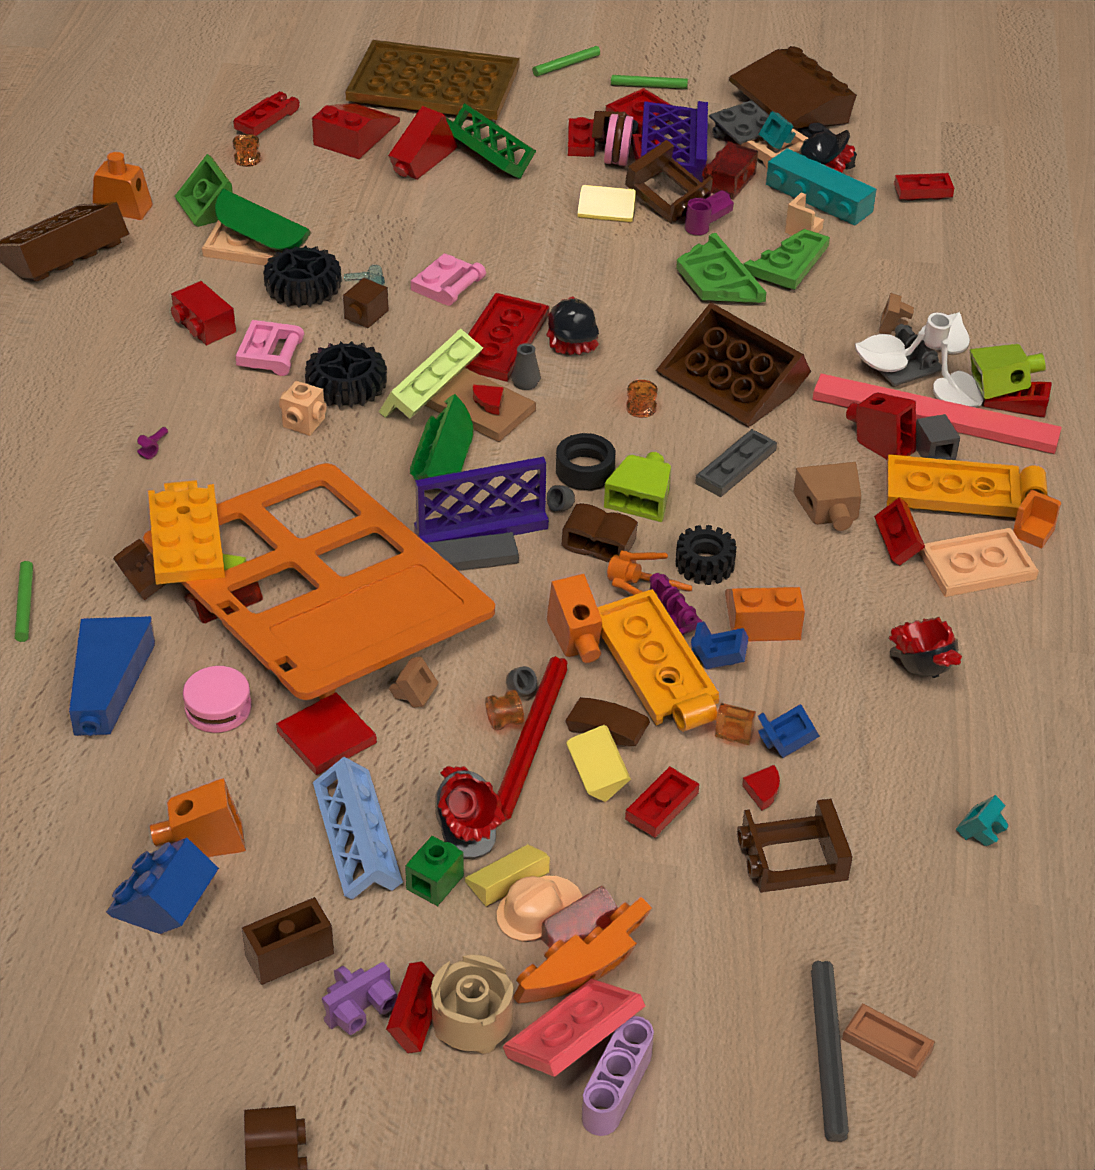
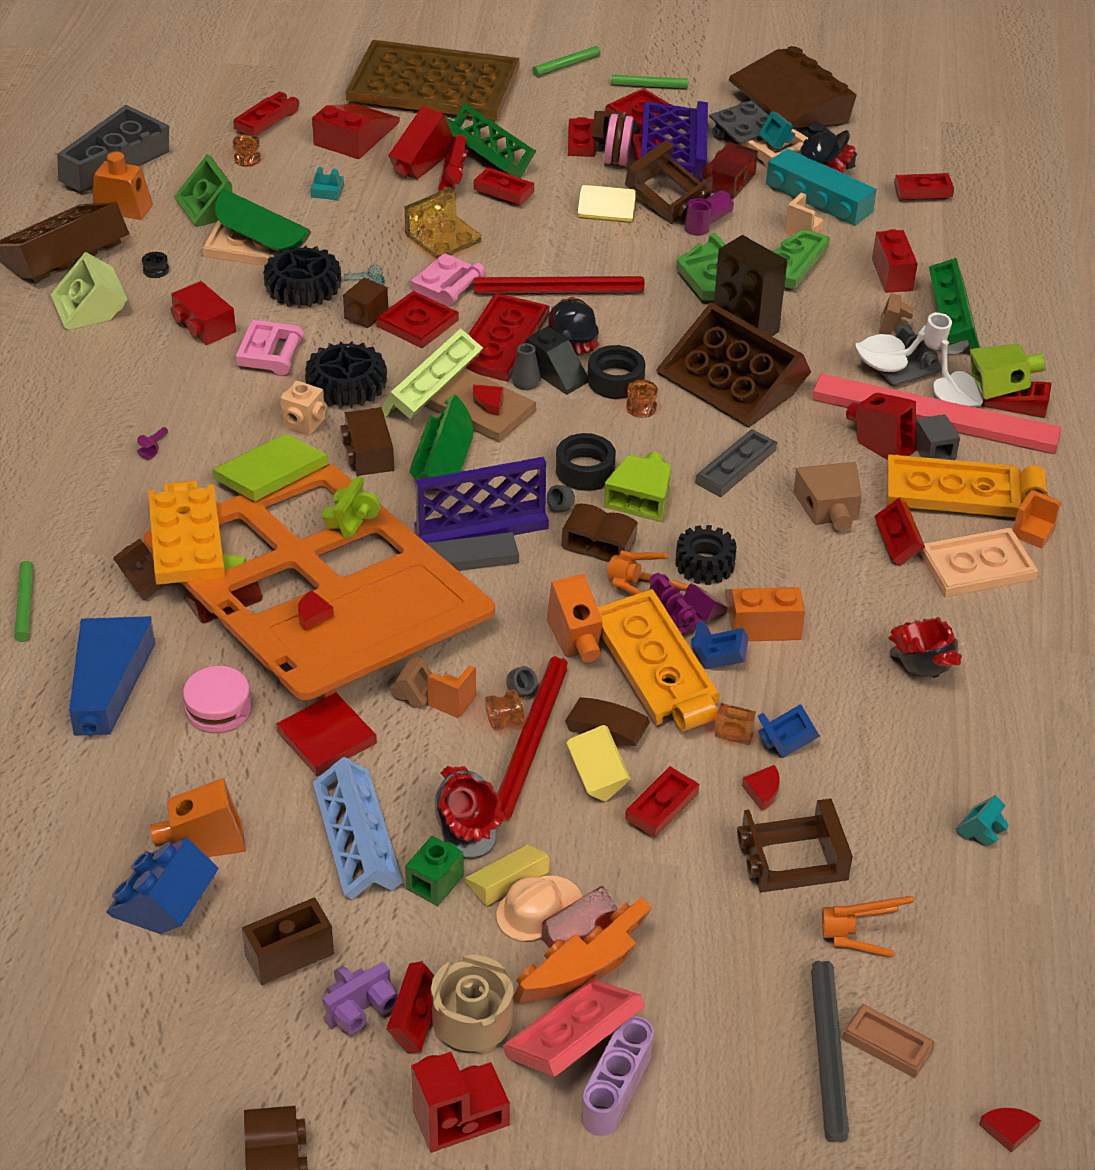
none -> yellowish green slope [50,252,128,330]
none -> dark grey wedge [57,105,169,192]
none -> black bush [142,251,169,278]
none -> lime tile [212,433,328,502]
none -> red tile [298,590,333,630]
none -> teal tile [310,167,344,201]
none -> lime hips [322,477,381,538]
none -> reddish brown brick [340,407,394,476]
none -> red tile [376,291,459,348]
none -> clear yellow bracket [404,187,481,259]
none -> red brick [411,1051,510,1153]
none -> orange panel [427,665,476,718]
none -> red hinge [438,134,468,198]
none -> red axle [473,276,645,294]
none -> red plate [474,167,534,205]
none -> pearl dark grey slope [526,326,588,395]
none -> black tyre [588,345,646,399]
none -> magenta slope [684,583,728,621]
none -> dark brown brick [714,235,788,336]
none -> orange plant [822,896,915,957]
none -> red brick [872,229,918,293]
none -> green fence [929,258,980,349]
none -> red tile [979,1108,1041,1152]

